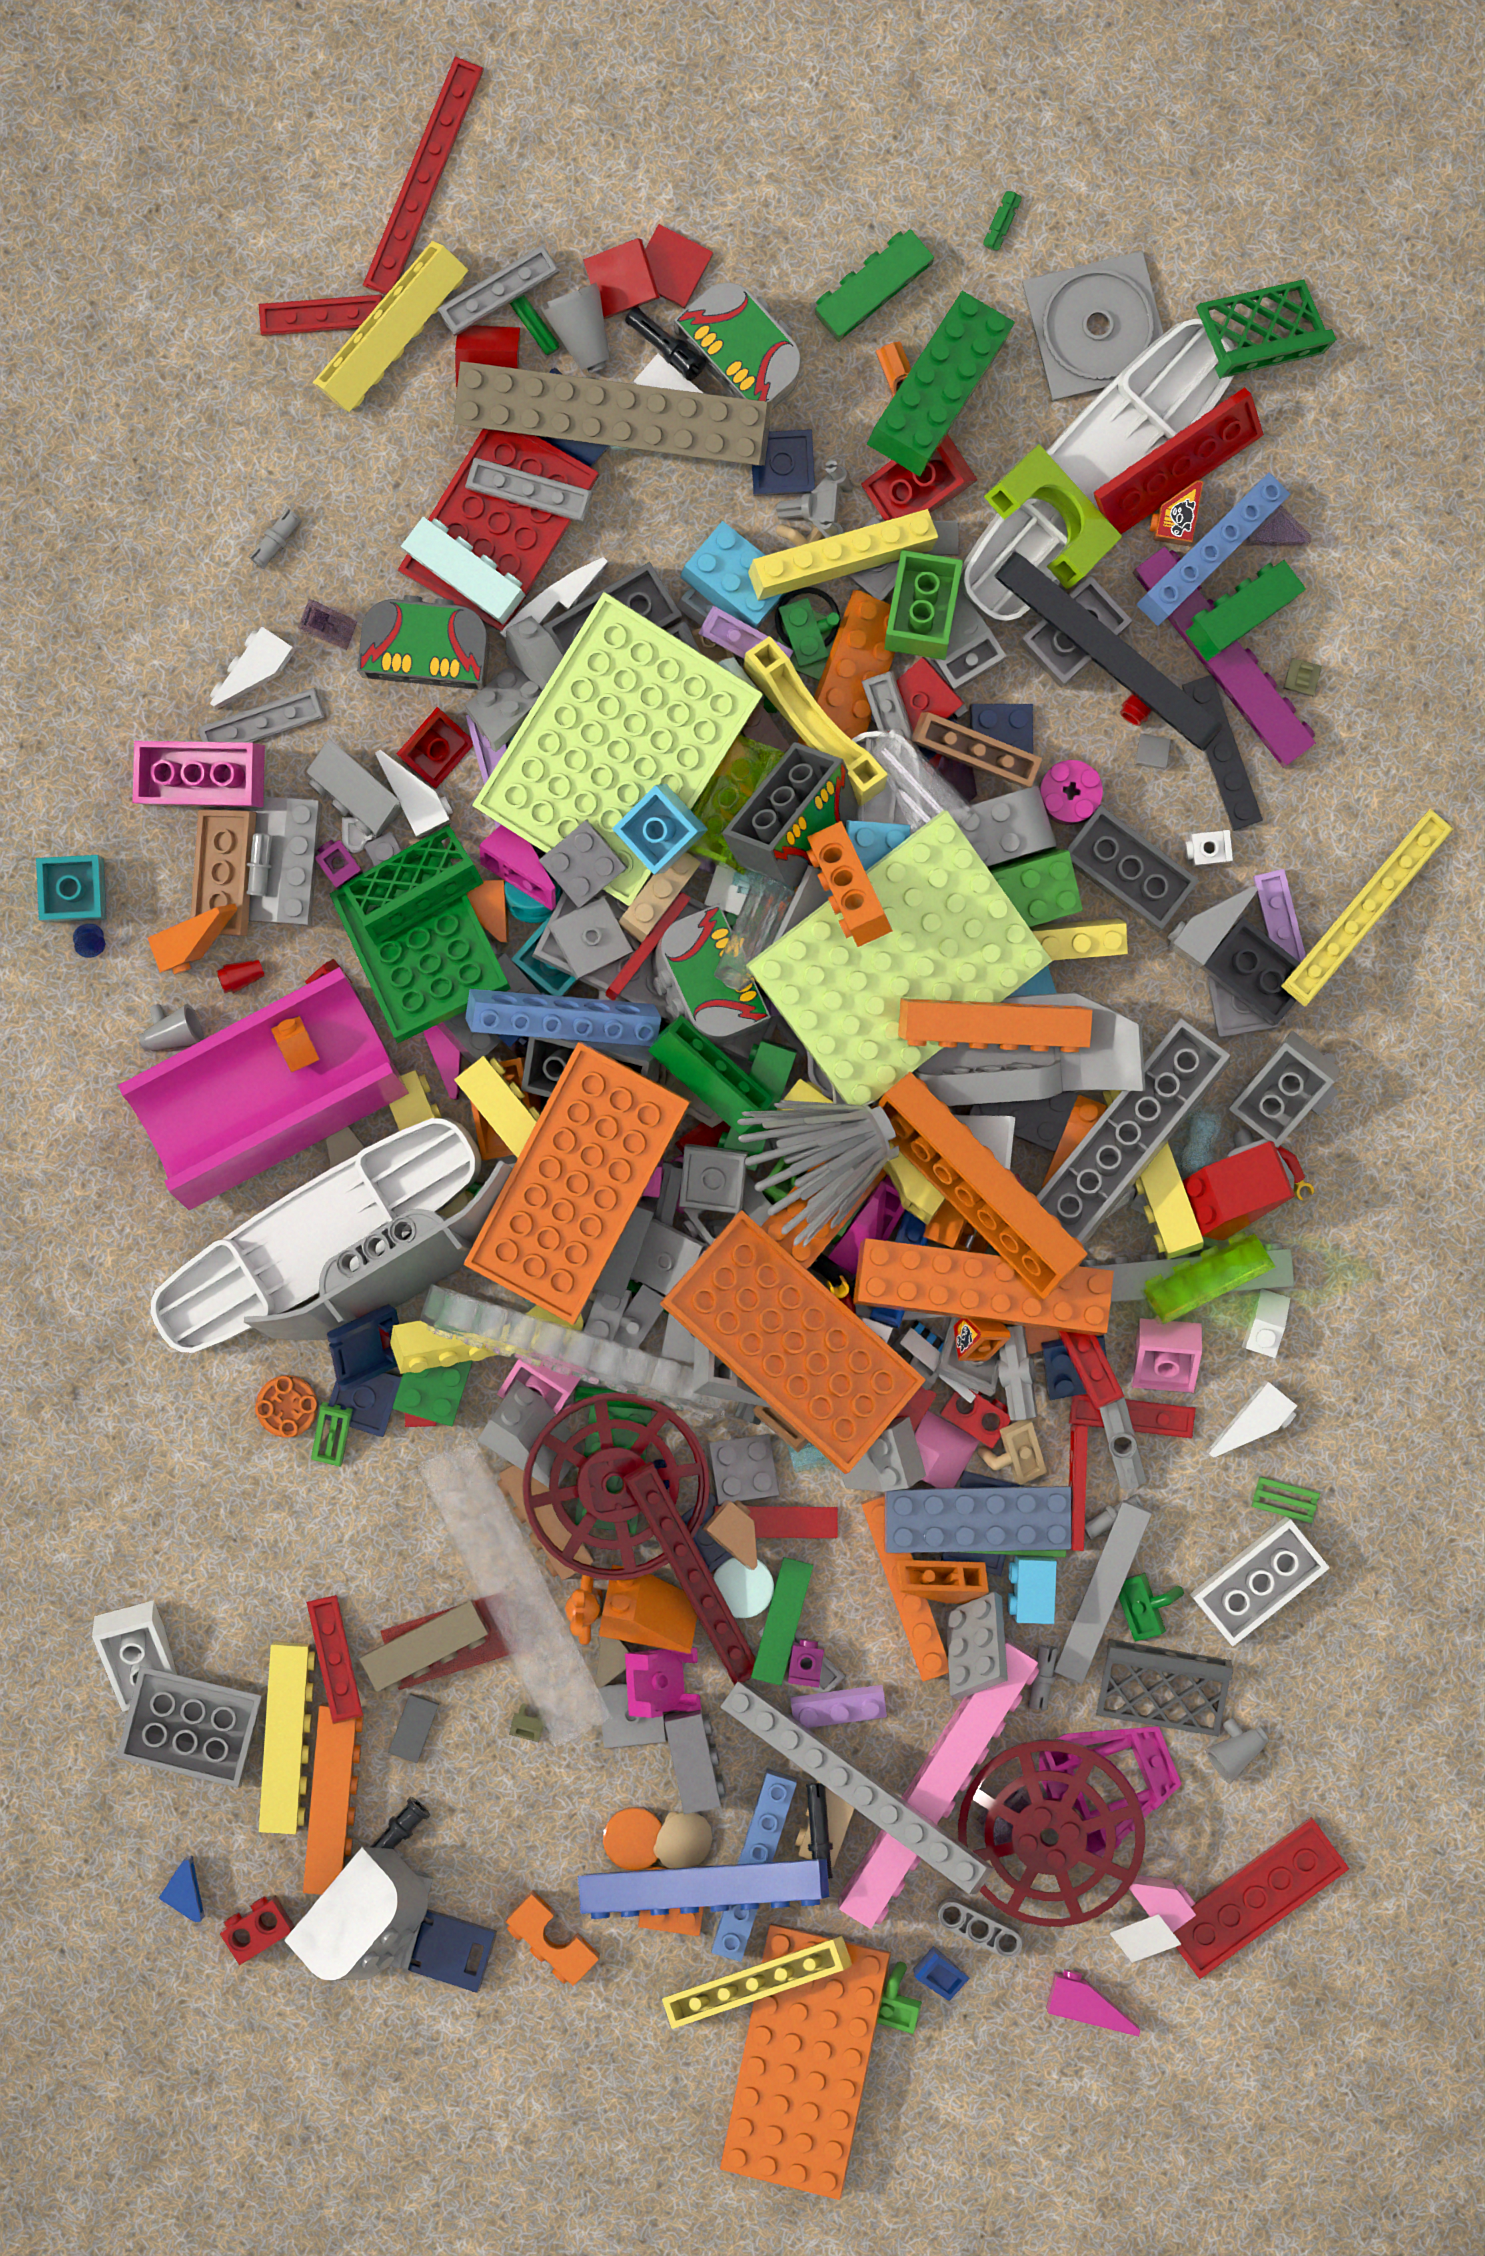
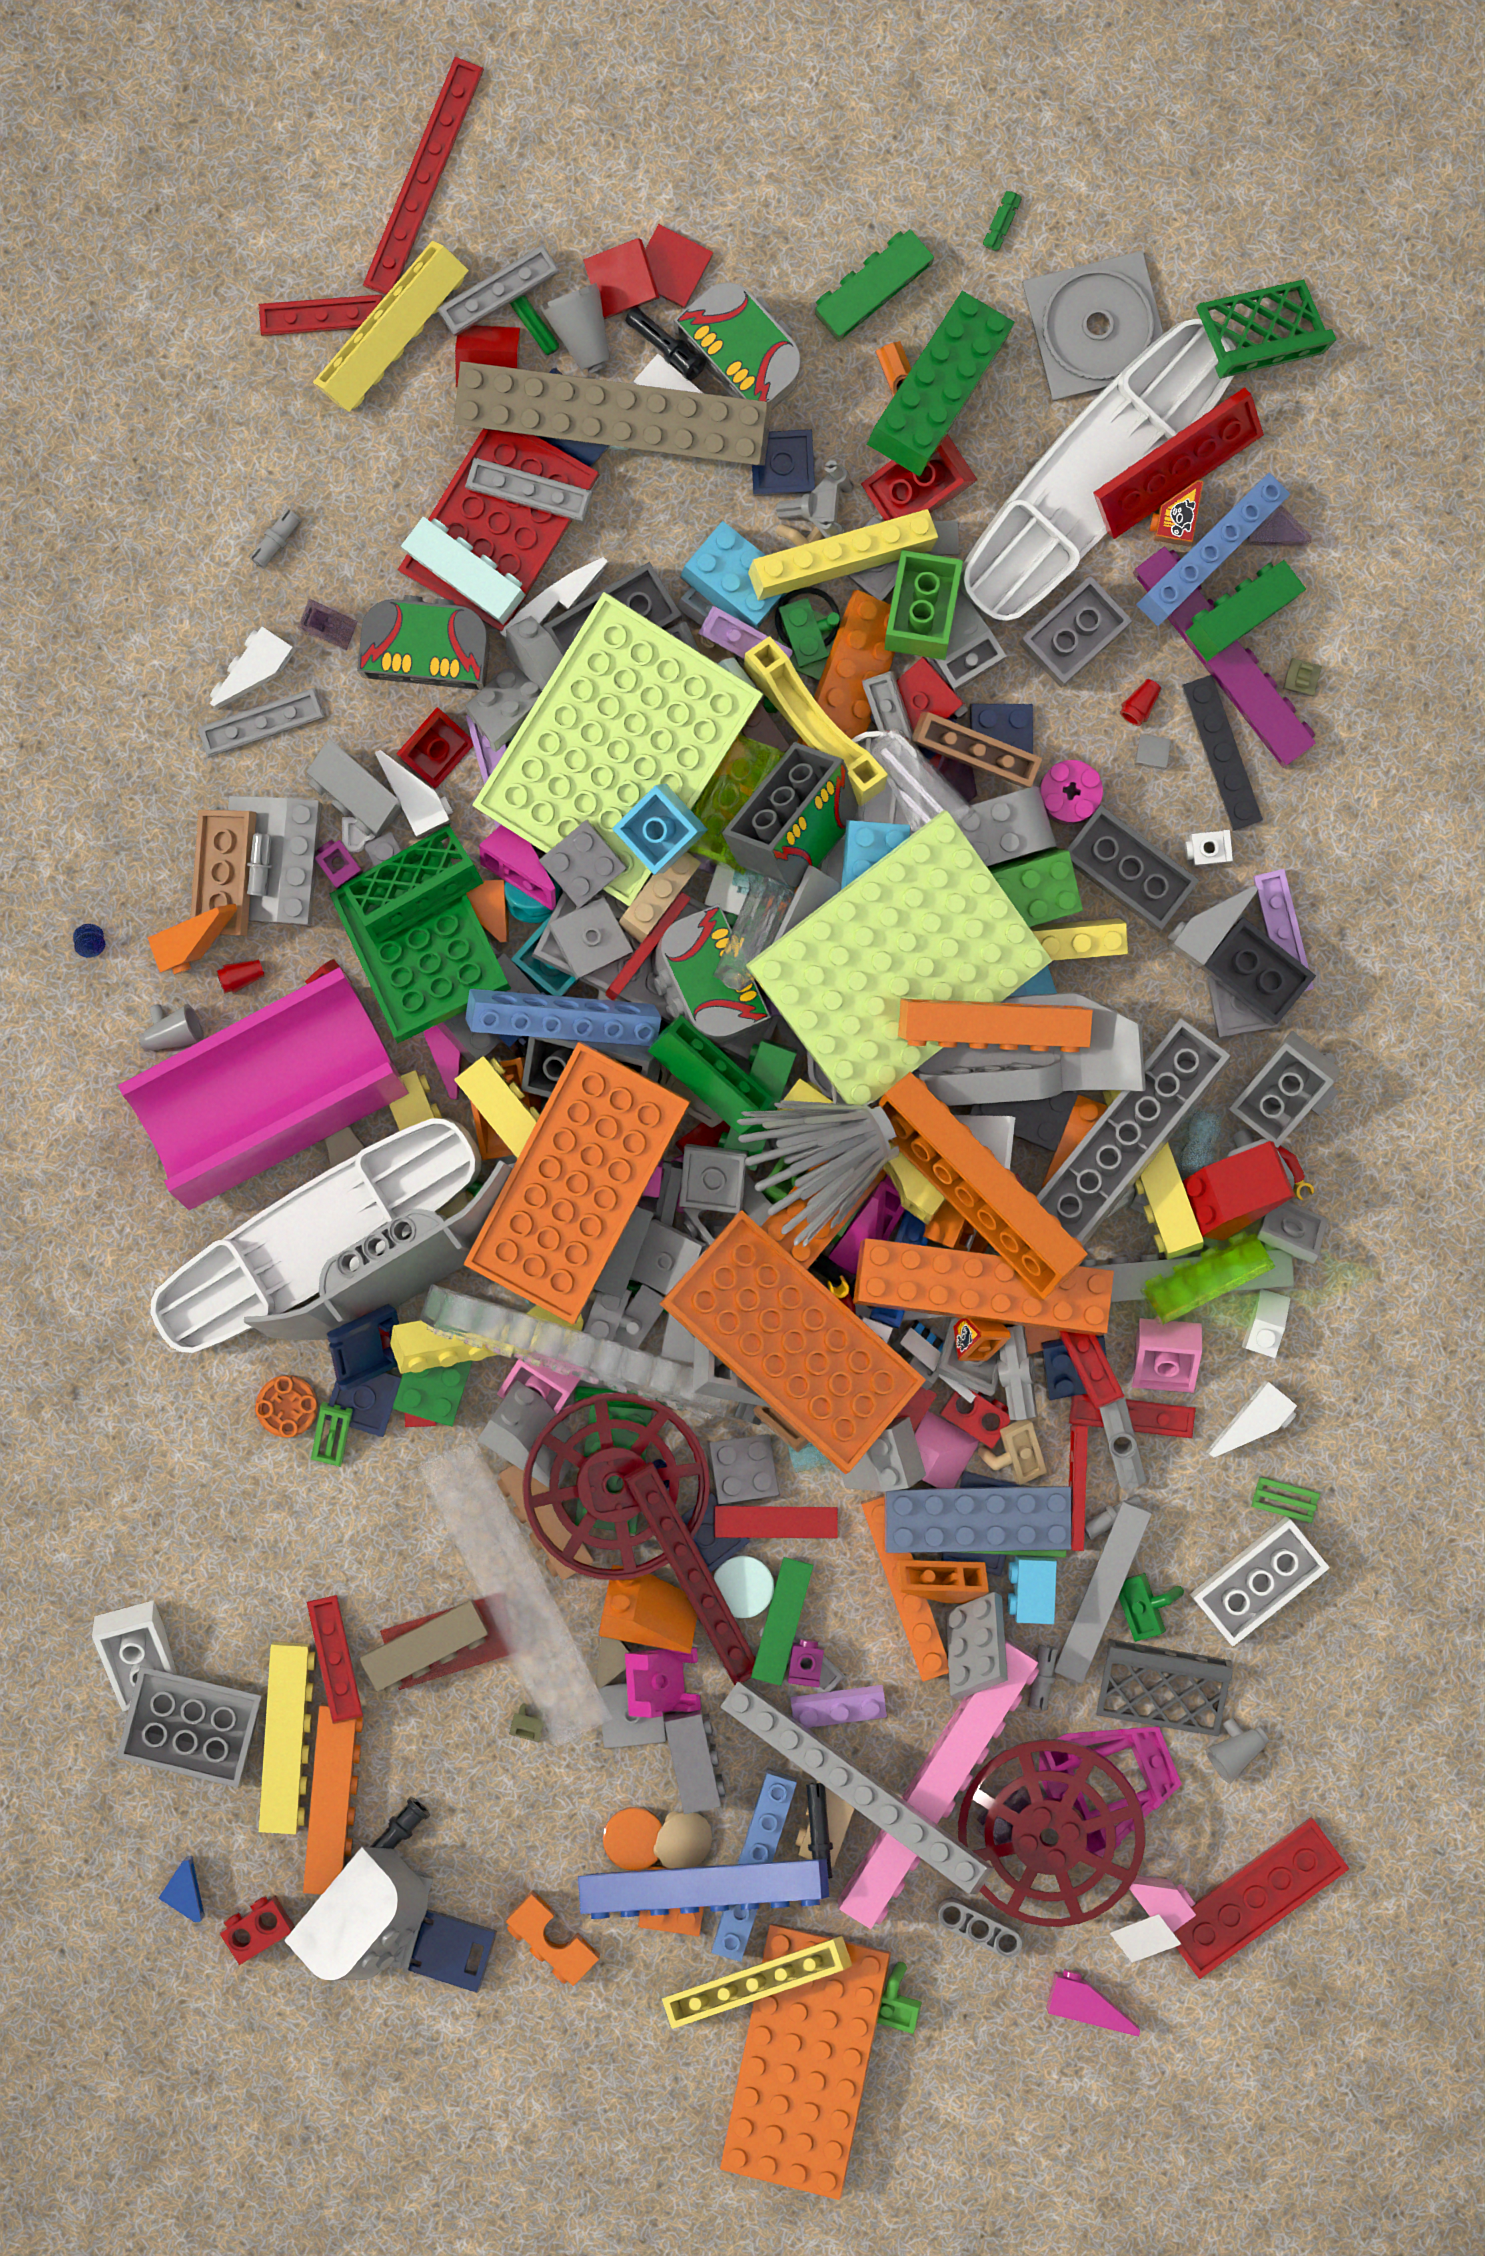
teal brick [36,855,107,922] -> none
dark pink brick [132,741,265,807] -> none
orange brick [271,1016,320,1073] -> none
dark grey tile [388,1693,439,1763] -> none
orange animal [565,1574,603,1645] -> none
medium nougat slope [702,1500,758,1570] -> none
orange brick [806,821,893,947] -> none
blue slope [913,1946,970,2001] -> none
lime arch [983,444,1122,590] -> none
black beam [994,551,1223,752] -> none
light yellow tile [1281,809,1453,1007] -> none
none -> light grey plate [1257,1201,1328,1264]

